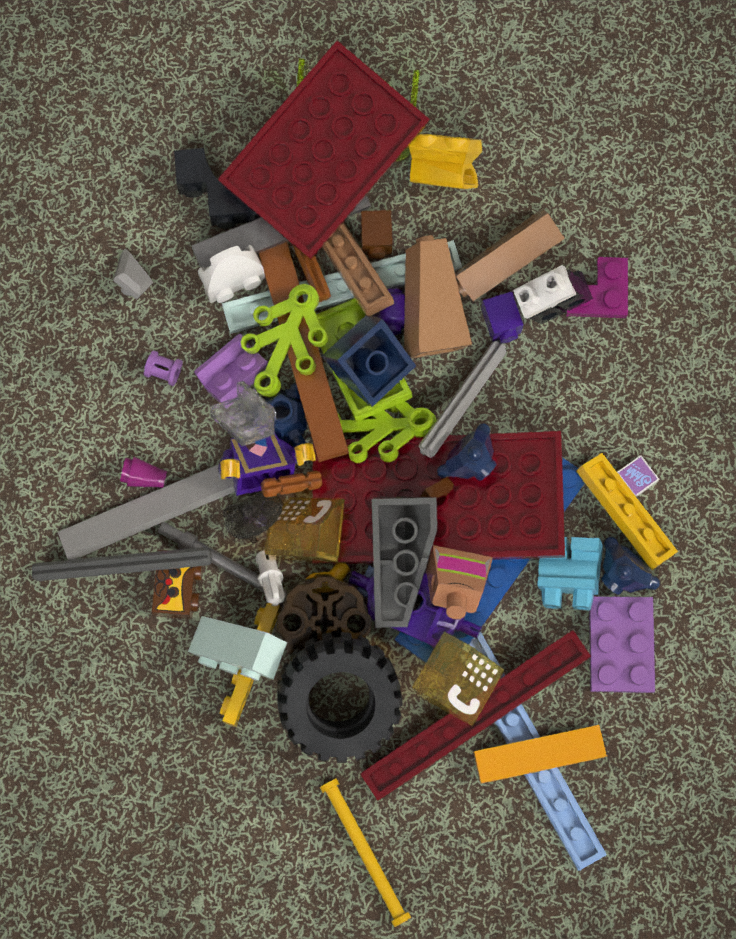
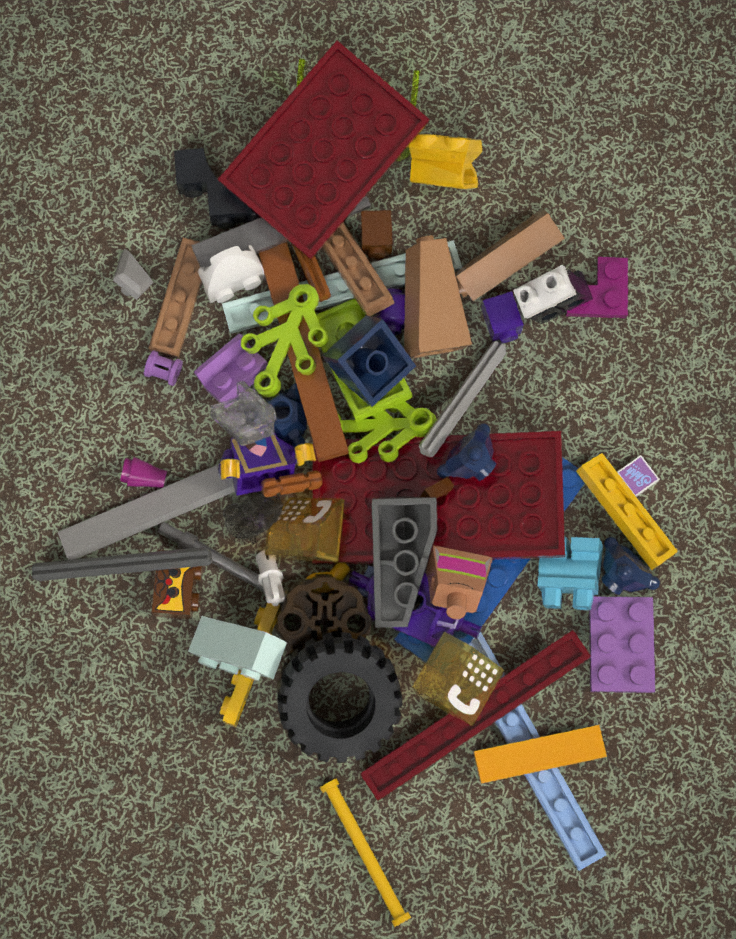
none -> medium nougat tile [149,238,202,359]

